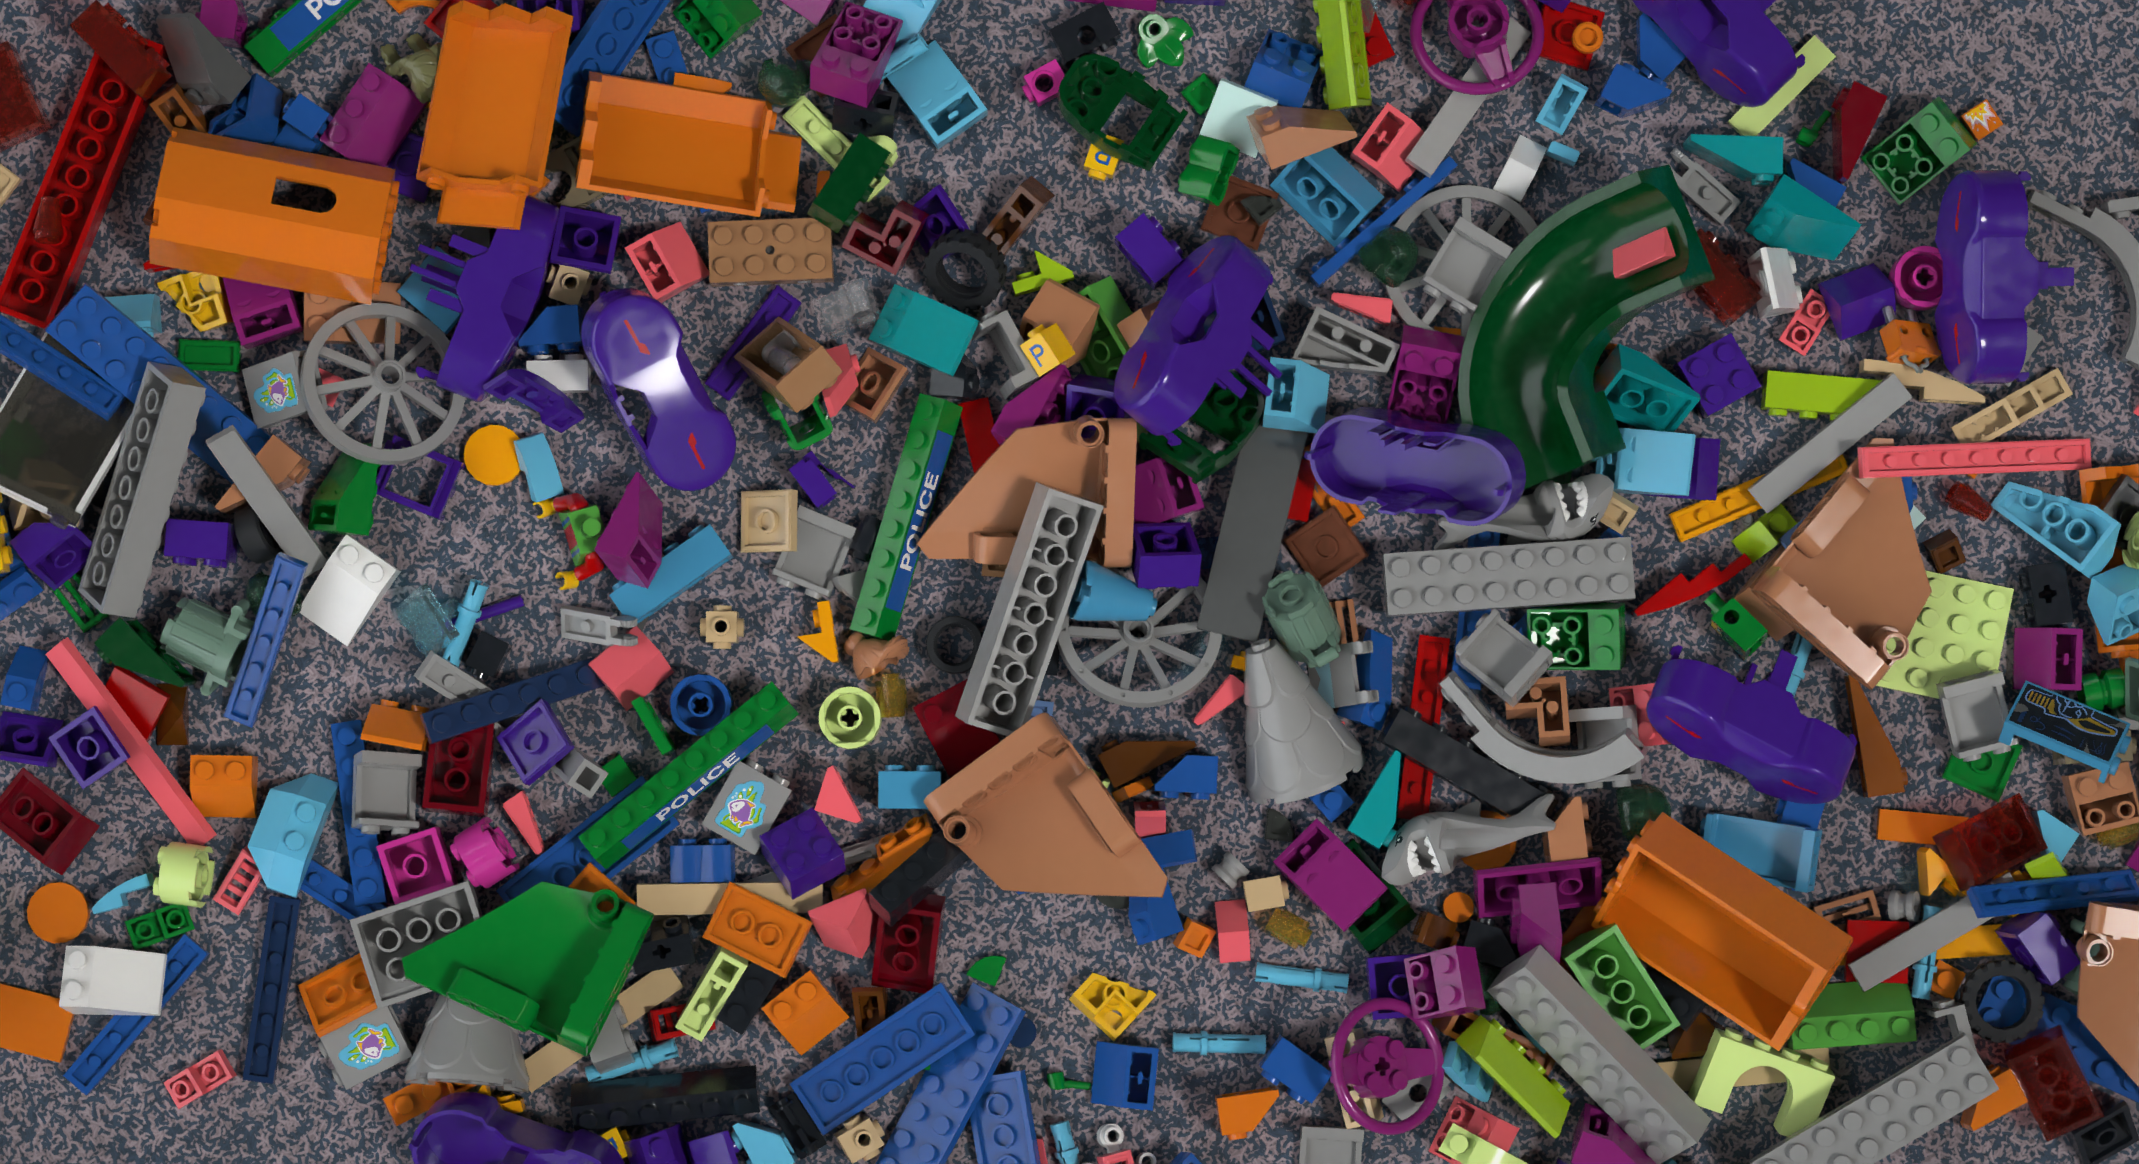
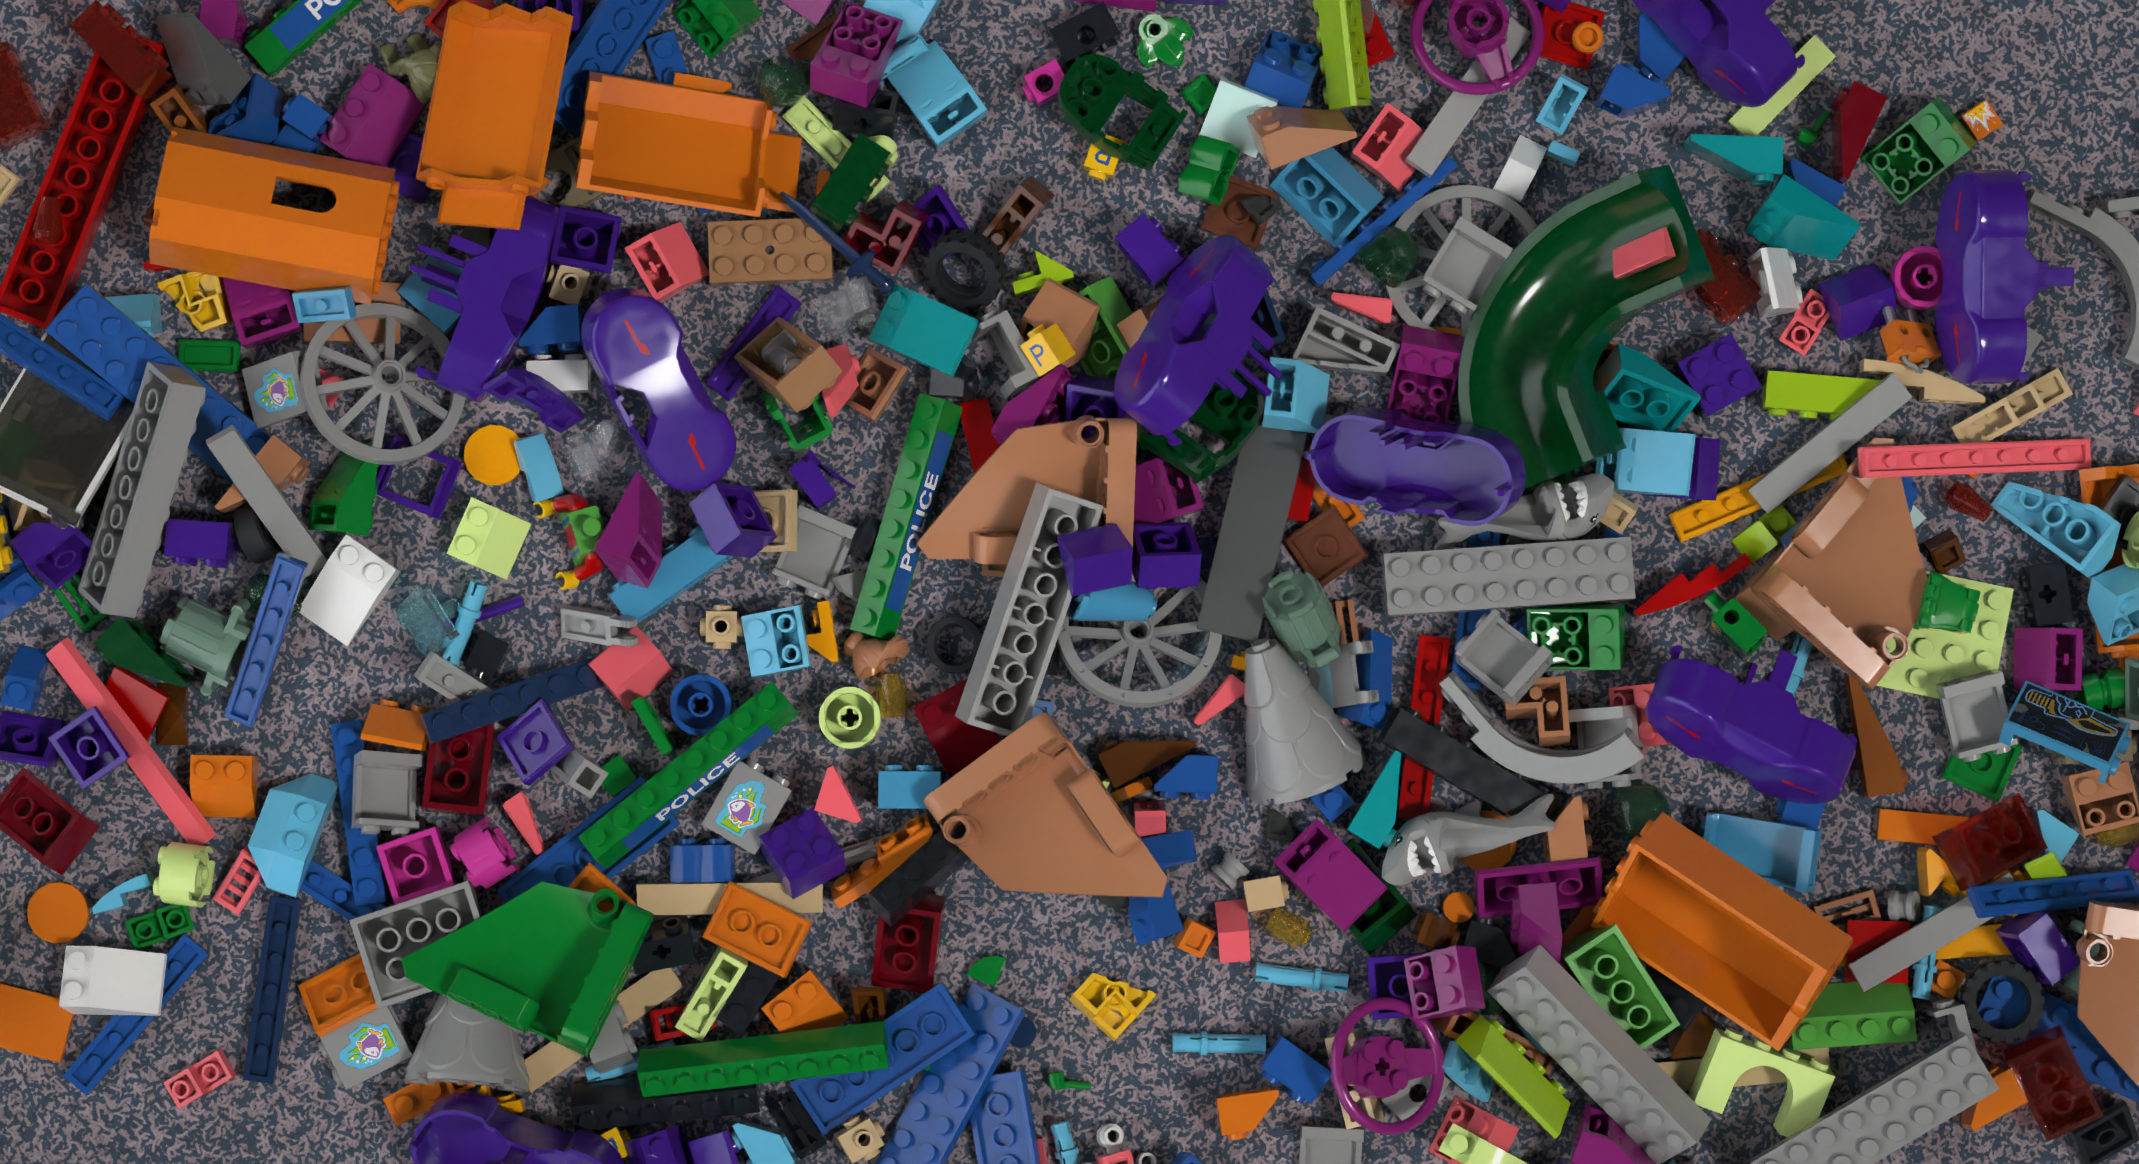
coral slope [807,888,878,959] -> none
blue slope [1091,1041,1159,1111] -> none
light grey hinge [1658,148,1741,226] -> none
none -> dark azure plate [292,286,357,323]
none -> yellowish green slope [446,497,531,580]
none -> clear slope [561,419,625,485]
none -> green brick [637,1021,889,1097]
none -> dark purple brick [689,482,777,558]
none -> medium azure slope [741,605,811,677]
none -> dark blue sword [780,192,894,294]
none -> dark purple slope [1057,524,1133,597]
none -> green piece [1913,572,1981,634]

